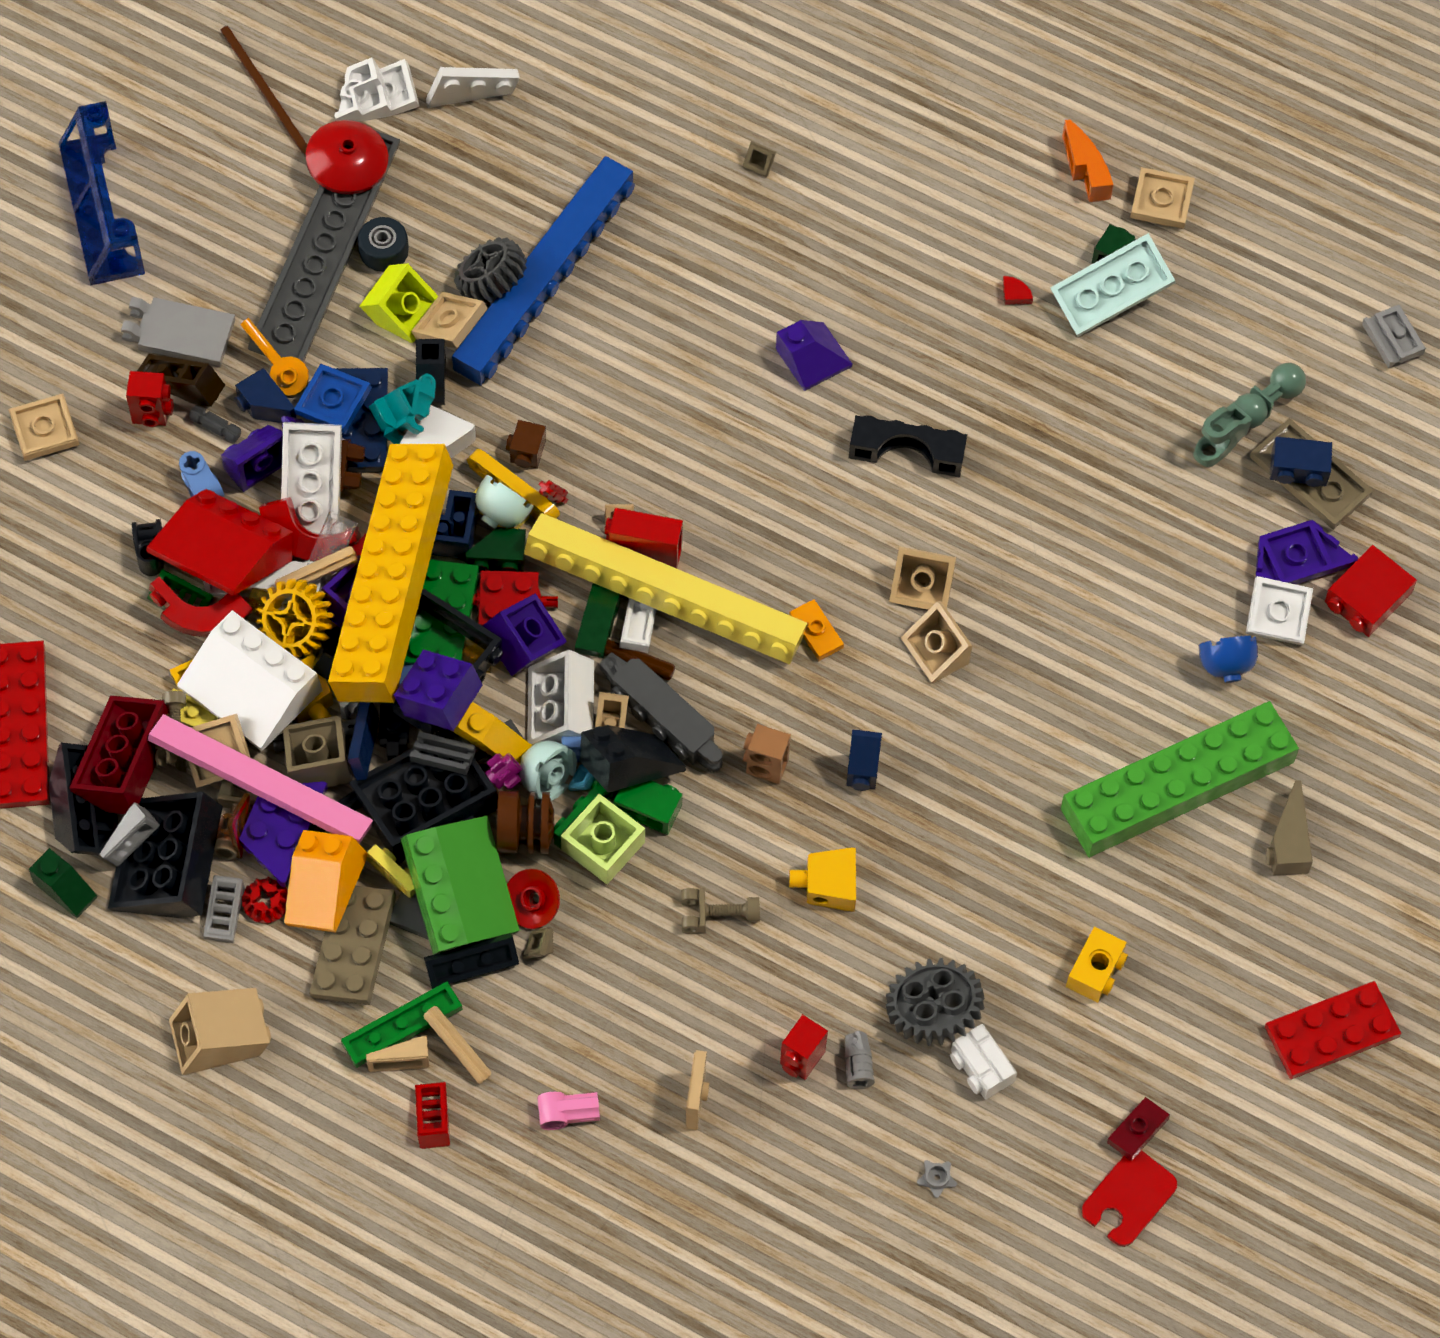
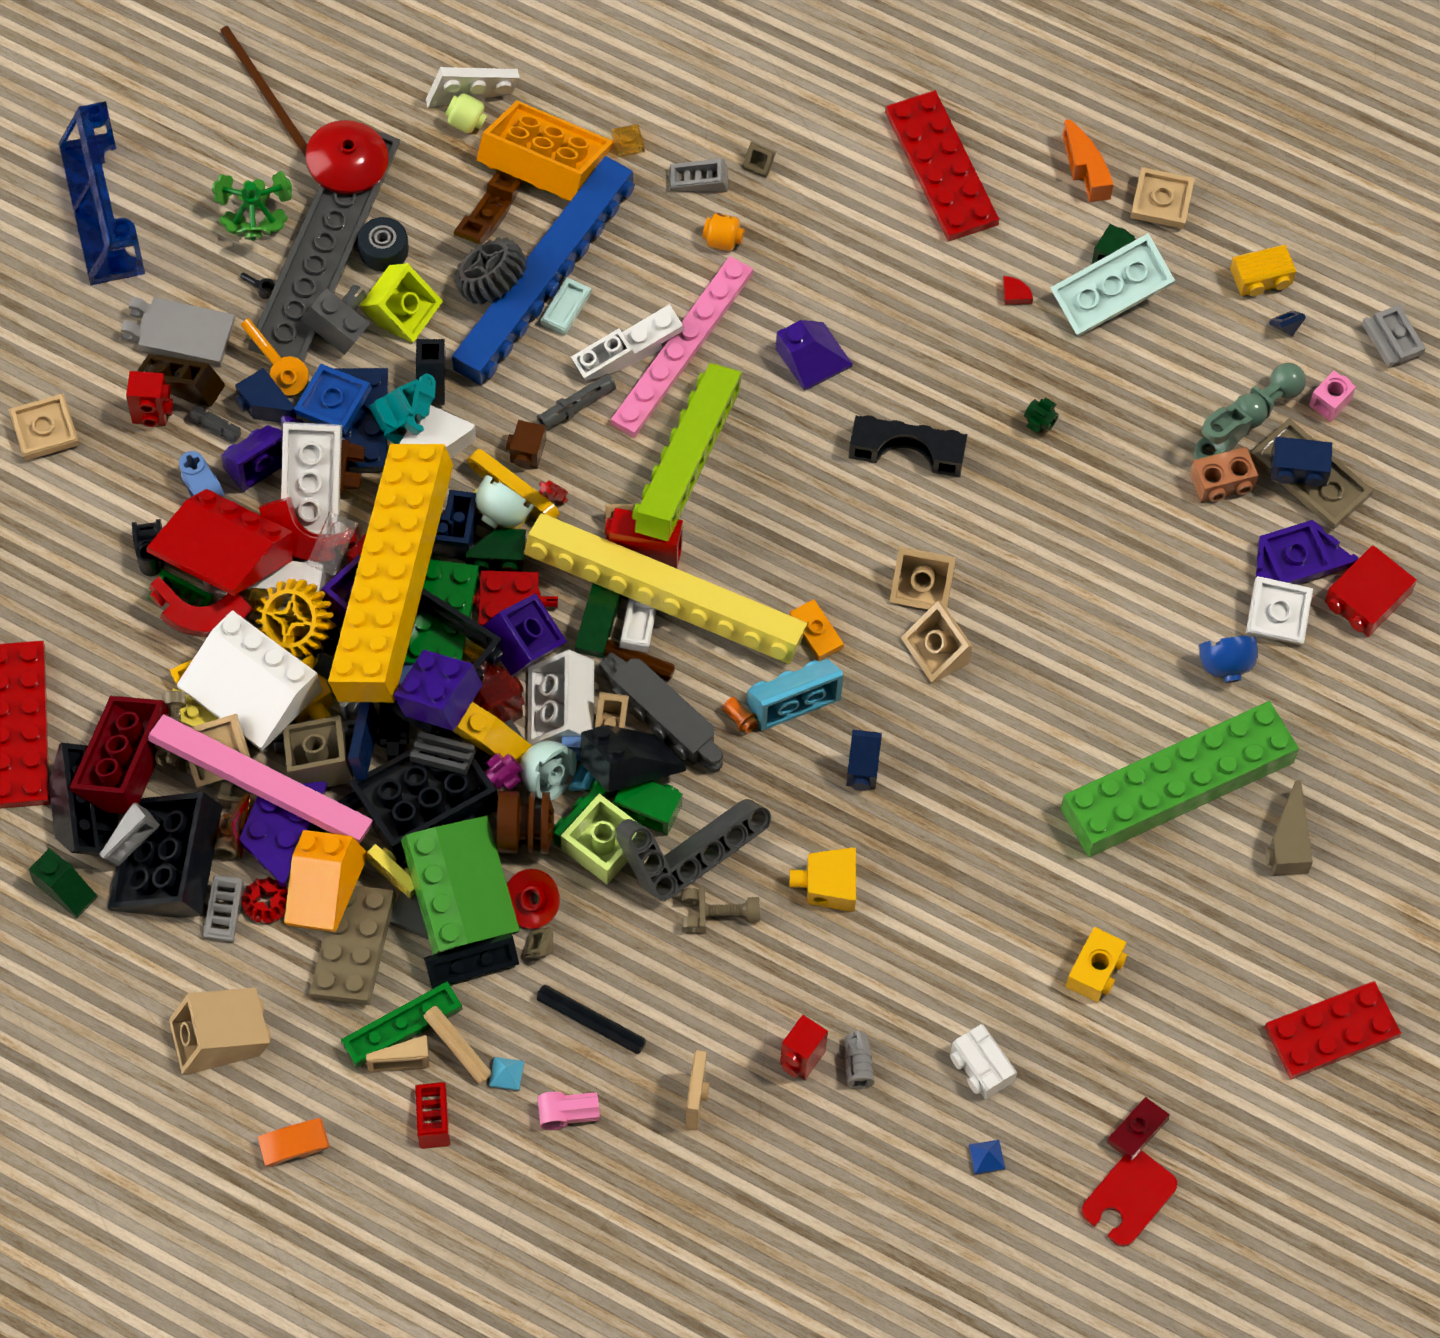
tan axle [275,546,357,586] -> none
white slope [334,57,420,122] -> none
tan plate [411,292,488,349] -> none
medium nougat brick [743,724,791,784] -> none
dark grey gear [886,958,985,1046] -> none
light grey plate [917,1160,957,1198] -> none
none -> bright green plant [212,171,292,241]
none -> black hand [240,272,275,299]
none -> orange slope [258,1118,330,1167]
none -> dark grey brick [301,285,370,355]
none -> yellowish green head [445,93,487,134]
none -> reddish brown slope [454,170,523,244]
none -> clear red brick [472,665,525,723]
none -> light orange slope [476,100,614,201]
none -> medium azure slope [489,1057,524,1091]
none -> dark grey pin [537,374,616,431]
none -> black axle [537,985,646,1054]
none -> light aqua tile [540,277,591,335]
none -> white slope [571,304,685,380]
none -> bright pink plate [611,256,753,438]
none -> clear yellow plate [612,124,645,157]
none -> dark grey beam [615,799,771,900]
none -> lime brick [632,363,742,542]
none -> light grey slope [670,158,728,192]
none -> light orange head [702,213,745,252]
none -> orange pin [721,697,758,734]
none -> medium azure slope [747,658,843,731]
none -> red plate [885,90,1000,242]
none -> blue slope [969,1140,1005,1175]
none -> dark green gear [1024,397,1059,434]
none -> nougat brick [1190,447,1258,503]
none -> yellow brick [1230,244,1296,296]
none -> dark blue slope [1269,310,1306,337]
none -> bright pink brick [1309,370,1356,422]

